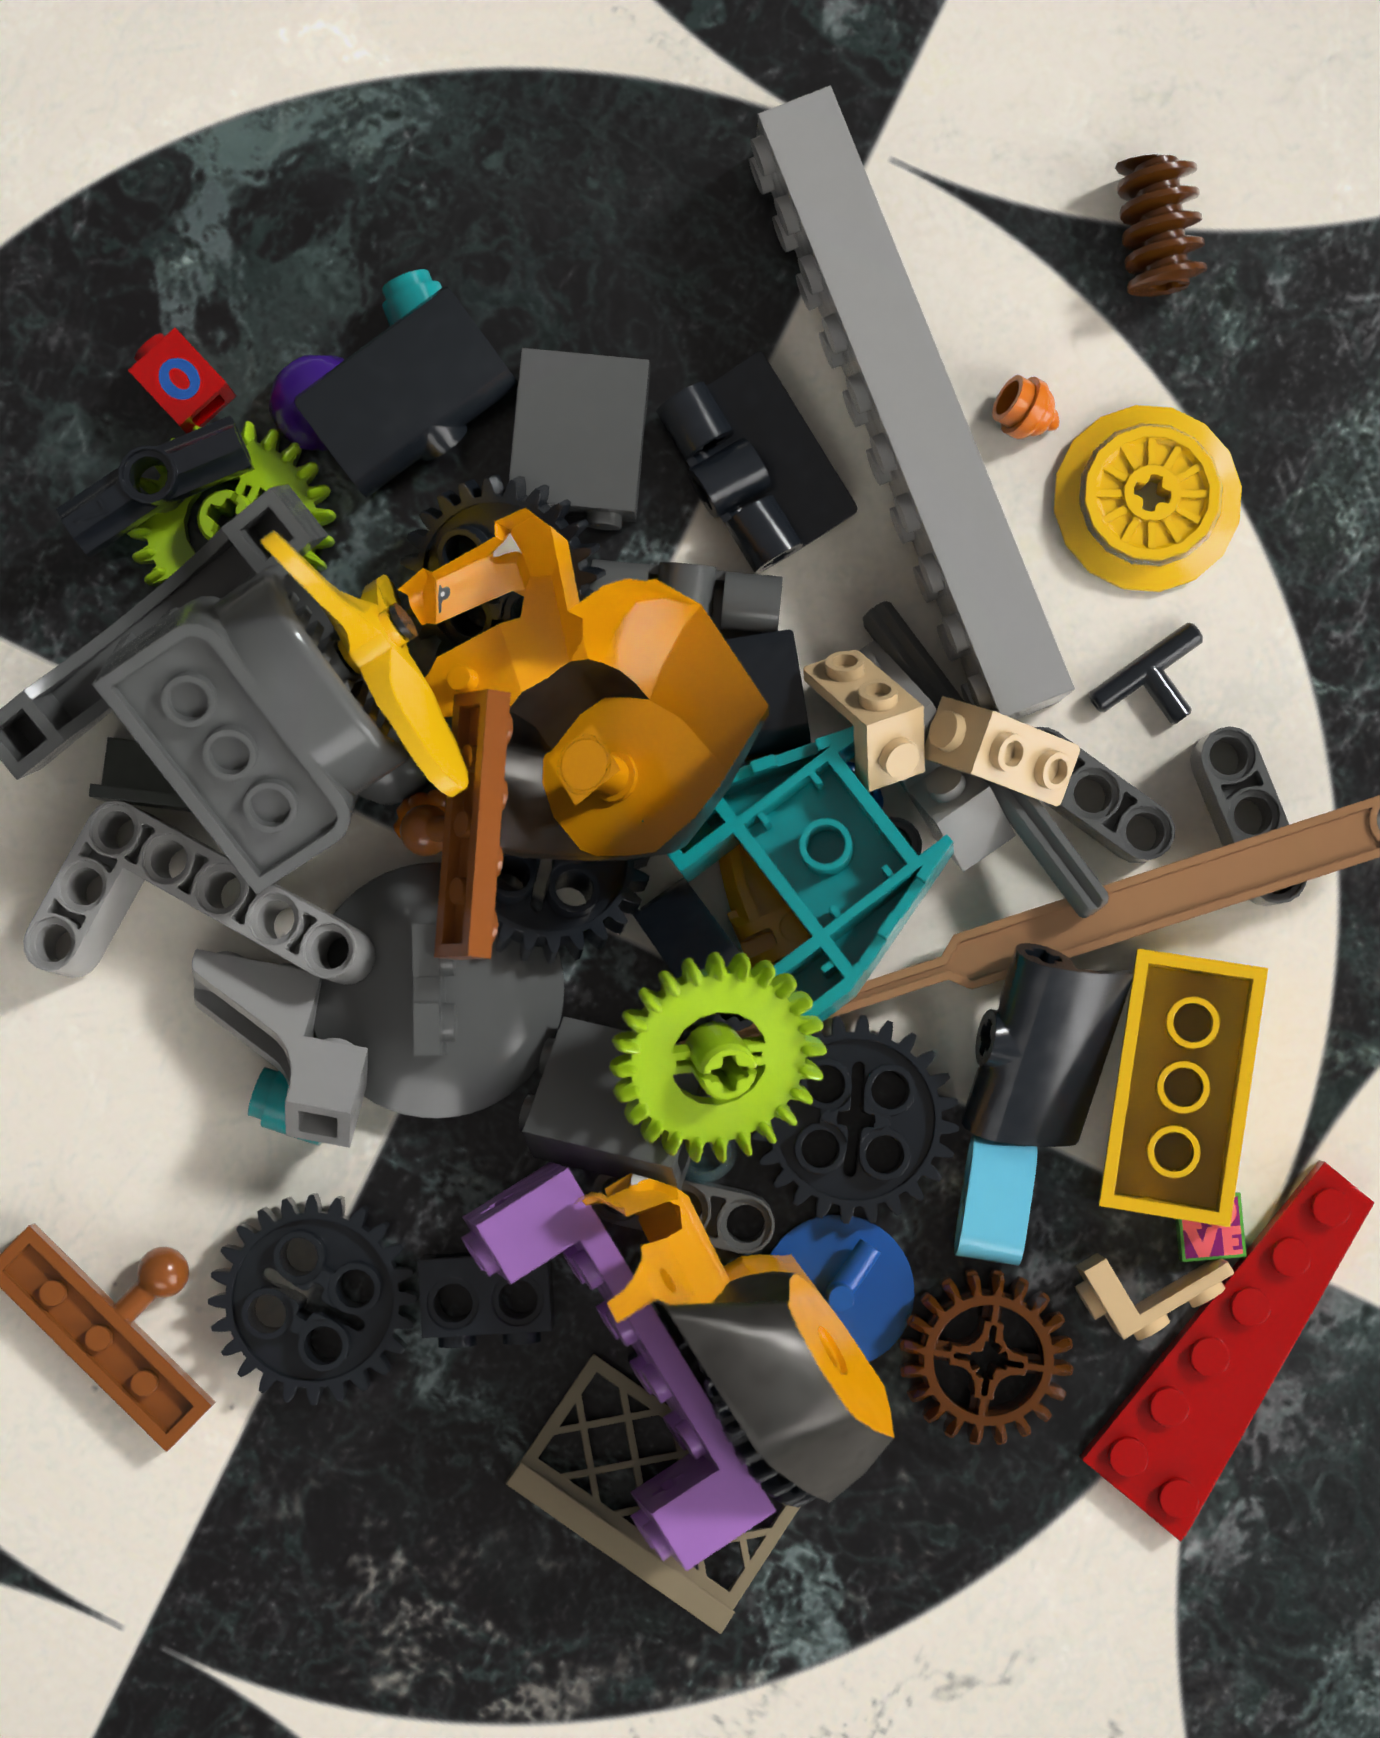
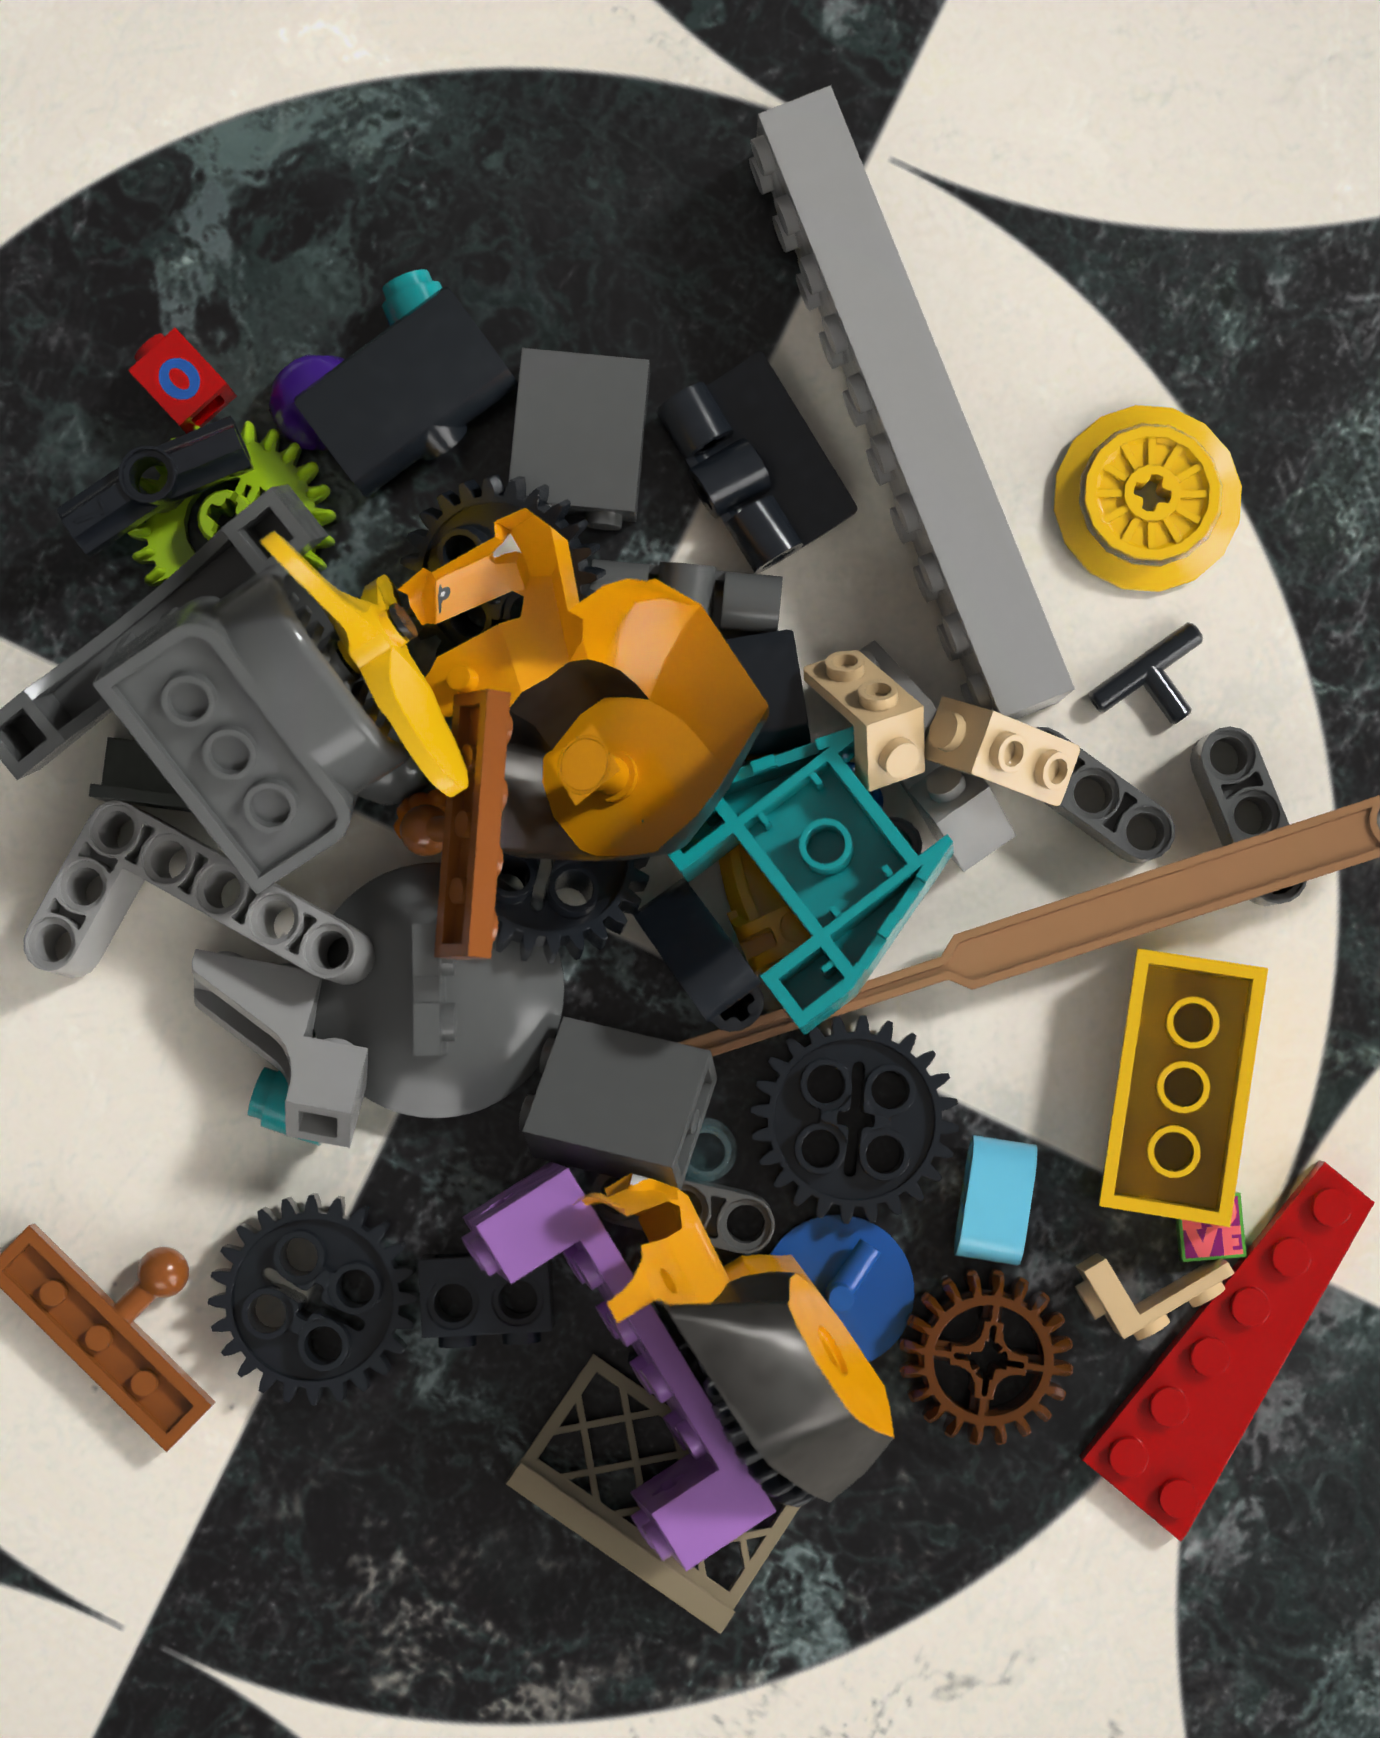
lime gear [609,952,827,1163] -> none
dark grey axle [863,601,1109,919] -> none
black panel [961,943,1133,1147] -> none
orange plate [992,375,1059,439] -> none
reddish brown piece [1115,154,1207,297] -> none

